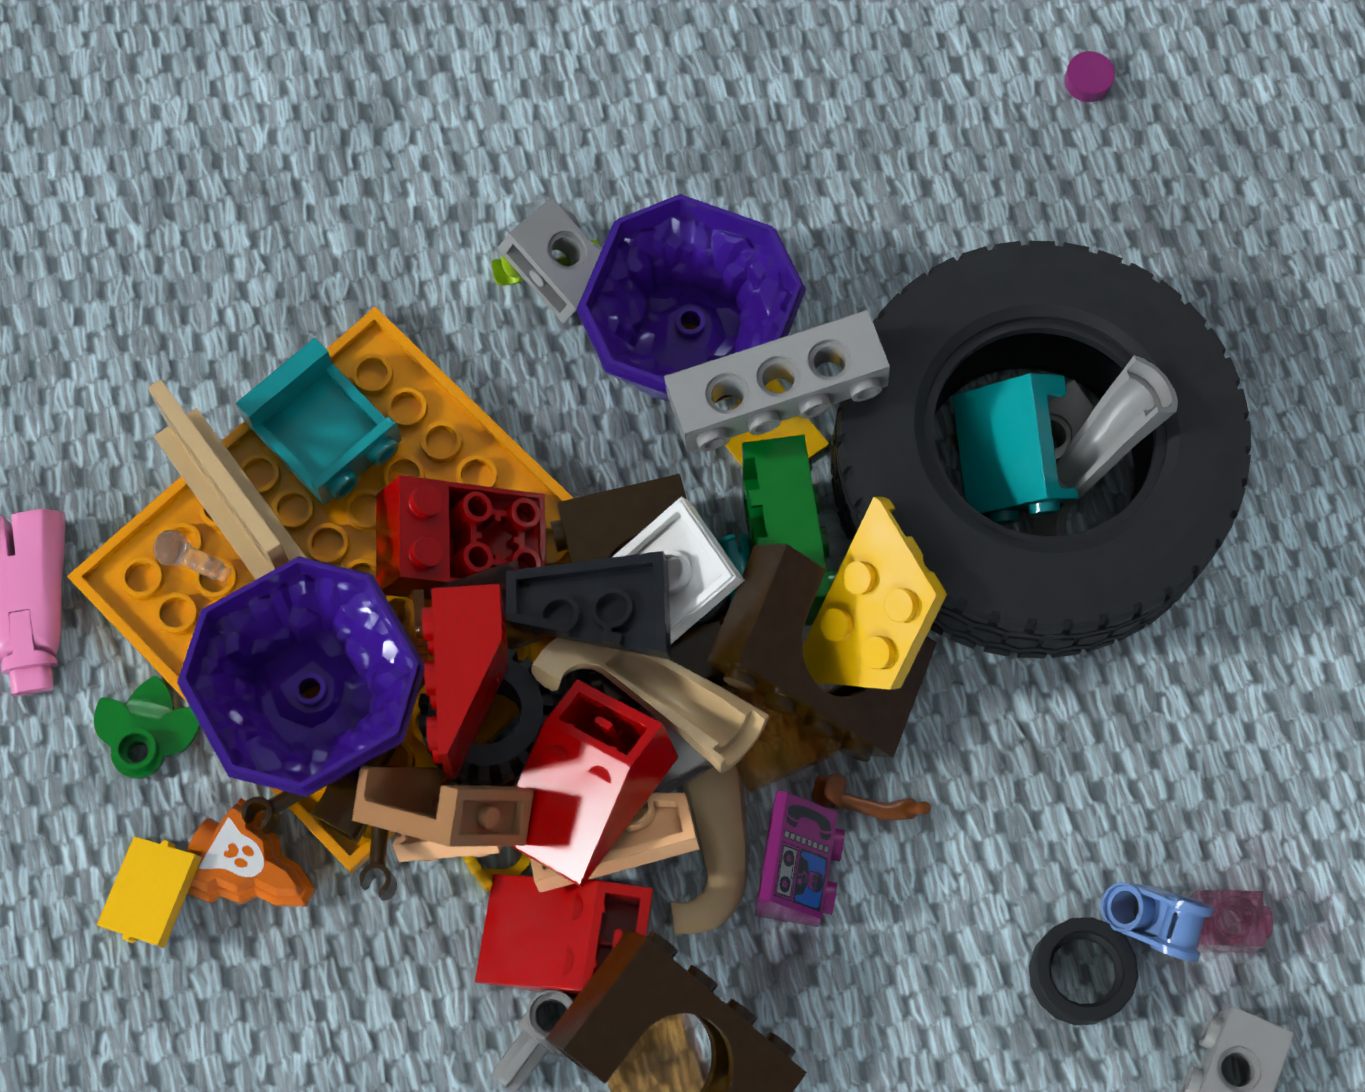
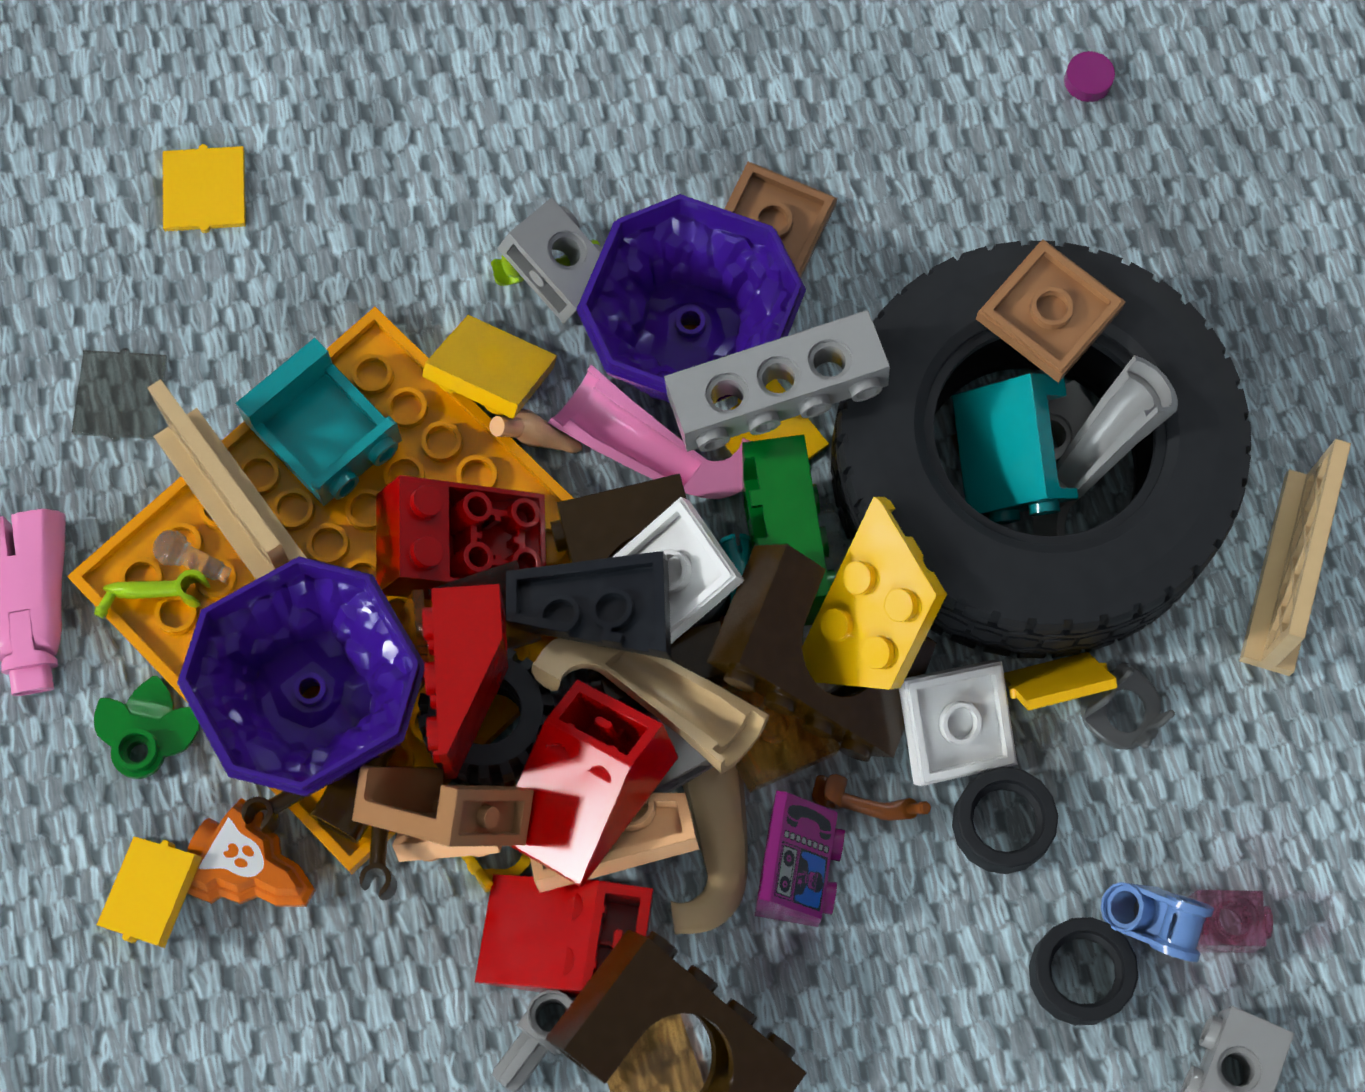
none -> clear smoke piece [72,348,167,442]
none -> lime piece [94,569,211,619]
none -> yellow piece [163,144,246,233]
none -> yellow tile [422,315,557,419]
none -> light nougat animal [489,409,582,453]
none -> bright pink animal [548,365,750,499]
none -> medium nougat tile [724,161,837,278]
none -> white tile [899,660,1018,786]
none -> black tyre [952,767,1058,874]
none -> medium nougat tile [976,239,1126,383]
none -> yellow piece [1004,652,1118,711]
none -> dark grey piece [1080,662,1175,750]
none -> tan fence [1239,439,1351,676]

